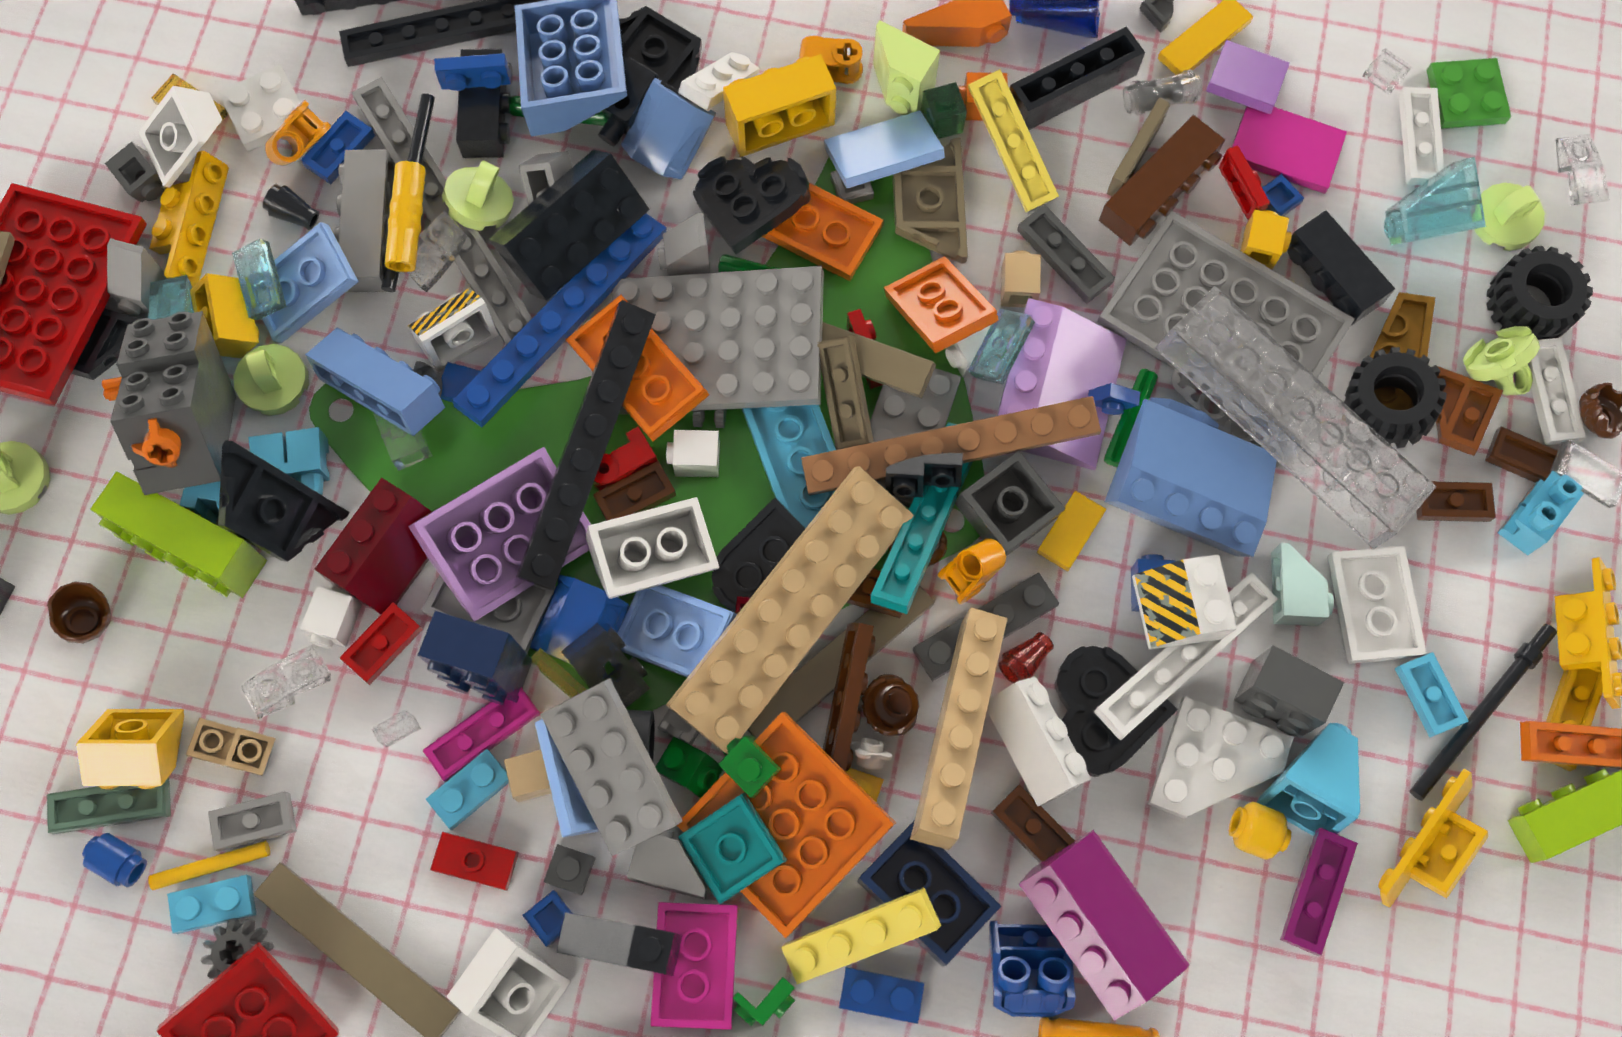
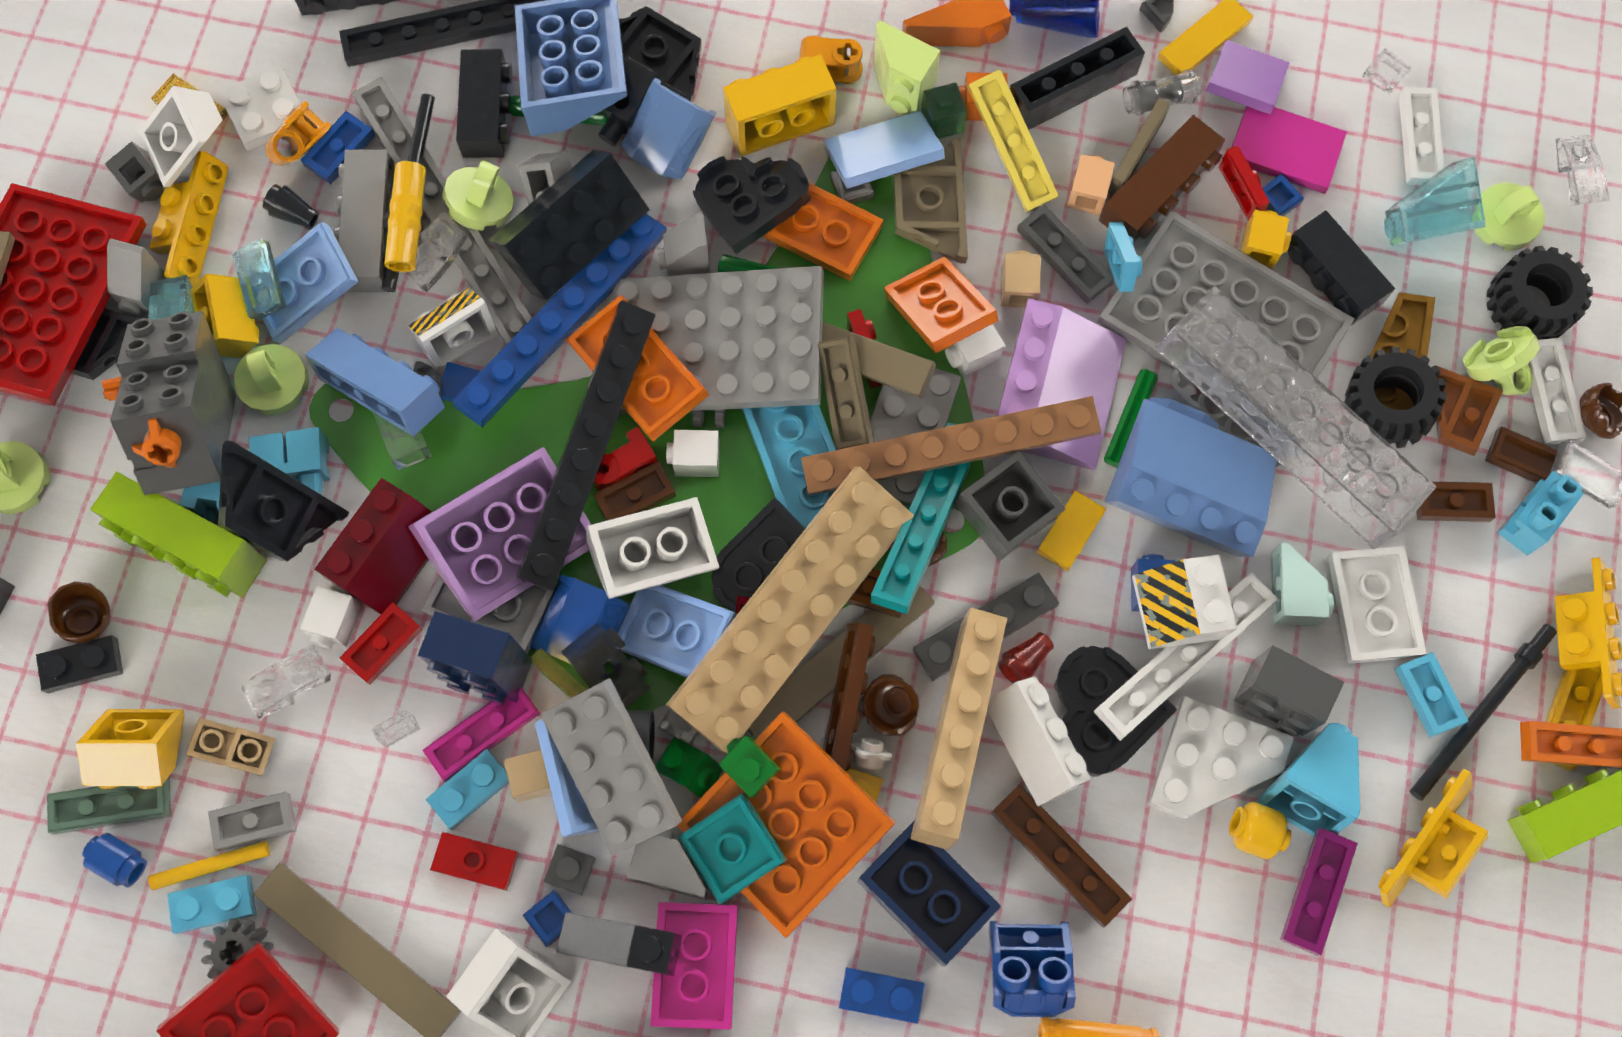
blue plate [434,53,511,91] -> none
white plate [678,52,760,110] -> none
green bracket [733,977,795,1027] -> none
light yellow plate [781,888,941,984] -> none
black slope [886,453,963,498] -> none
light orange piece [937,538,1006,605] -> none
clear light blue plate [968,309,1035,385] -> none
magenta slope [1019,830,1190,1021] -> none
blue plate [1088,383,1140,415] -> none
bright green plate [1426,58,1511,129] -> none
none -> black plate [36,635,123,693]
none -> light nougat brick [1066,154,1115,215]
none -> medium azure plate [1103,222,1142,292]

